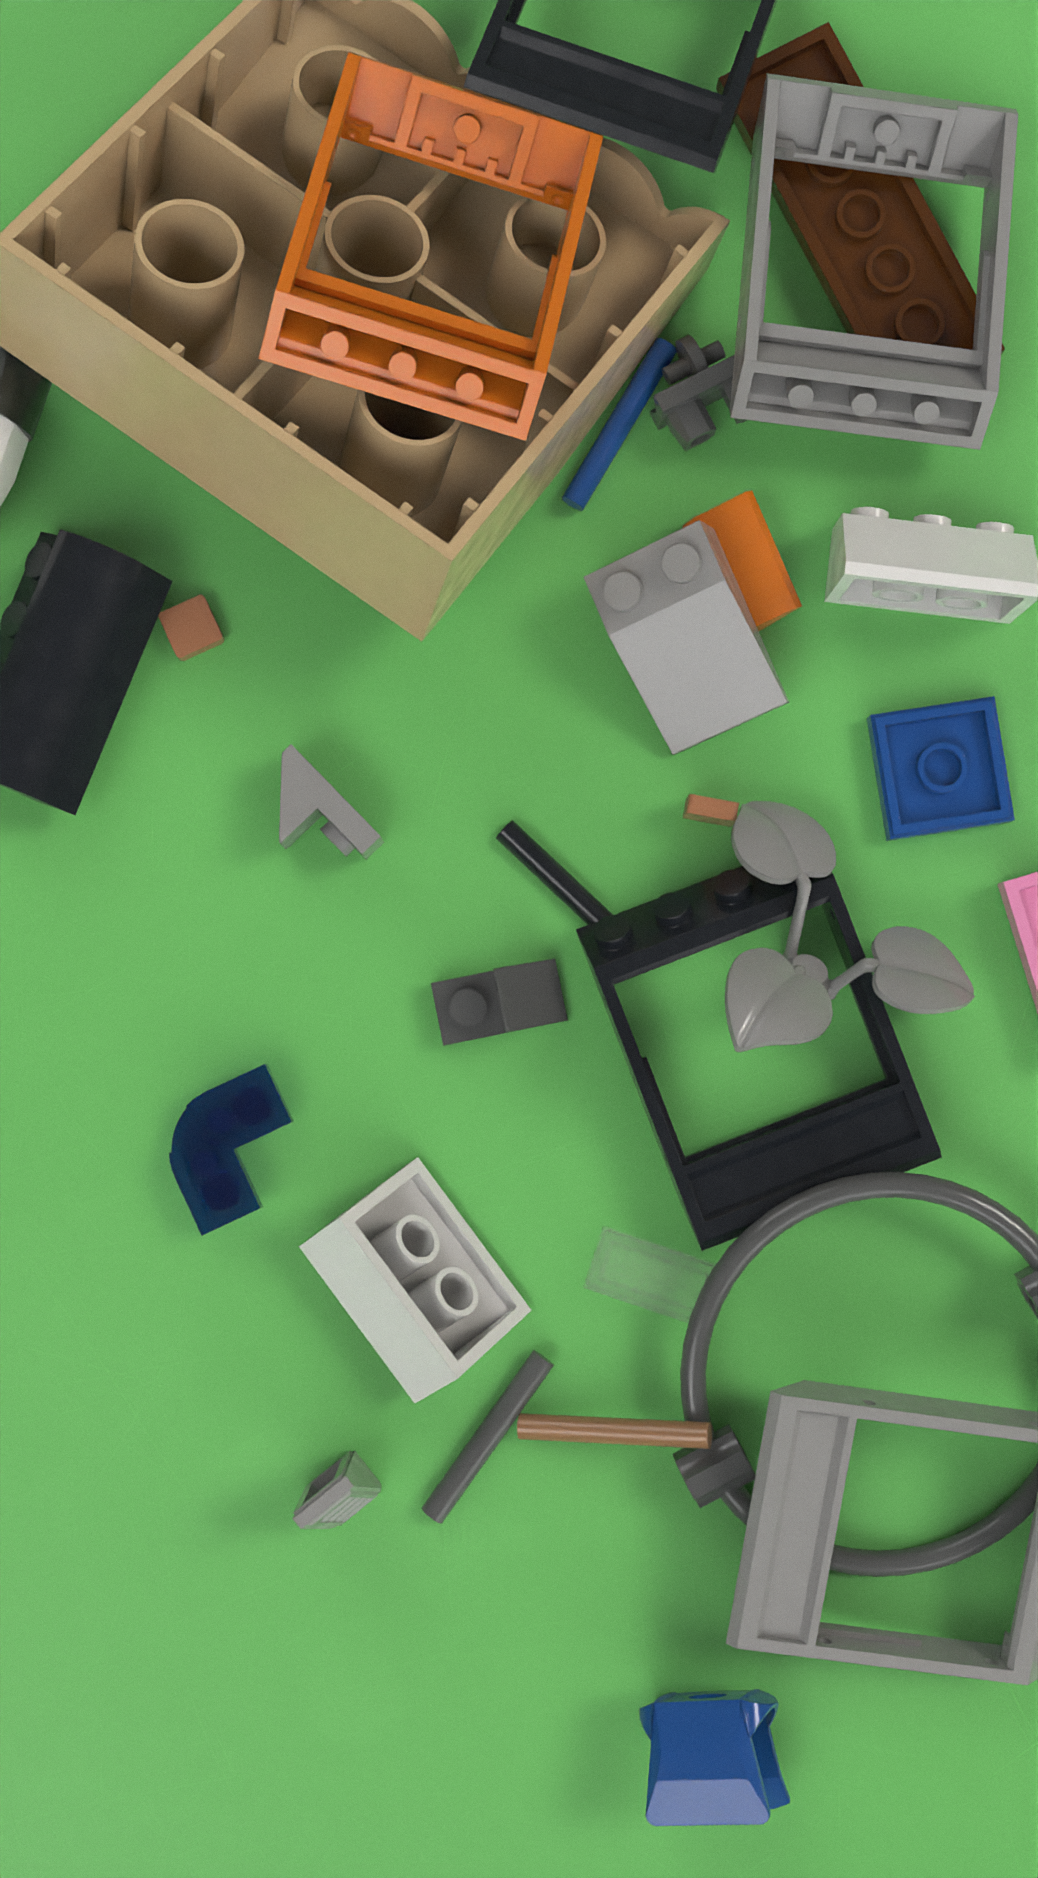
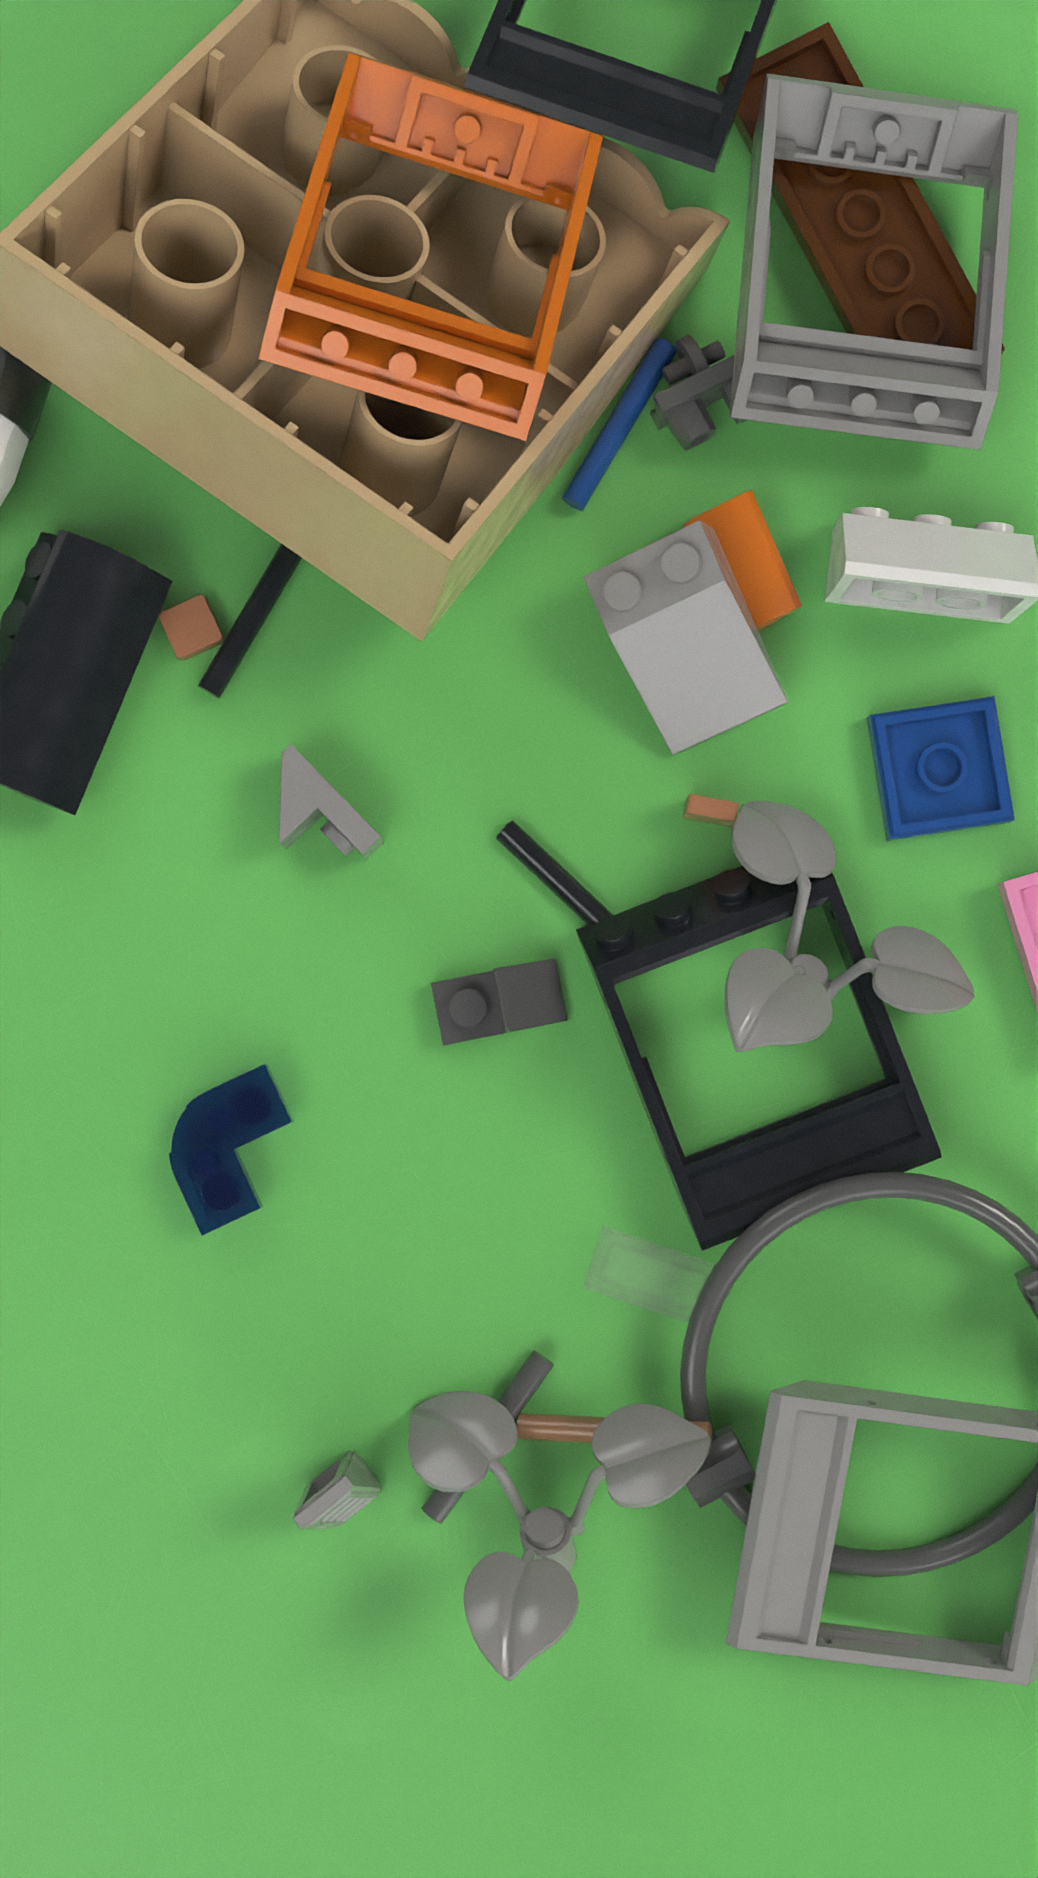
white slope [299,1157,532,1403] -> none
blue piece [639,1689,790,1826] -> none
none -> black bar [198,543,302,699]
none -> light grey plant [408,1391,711,1681]

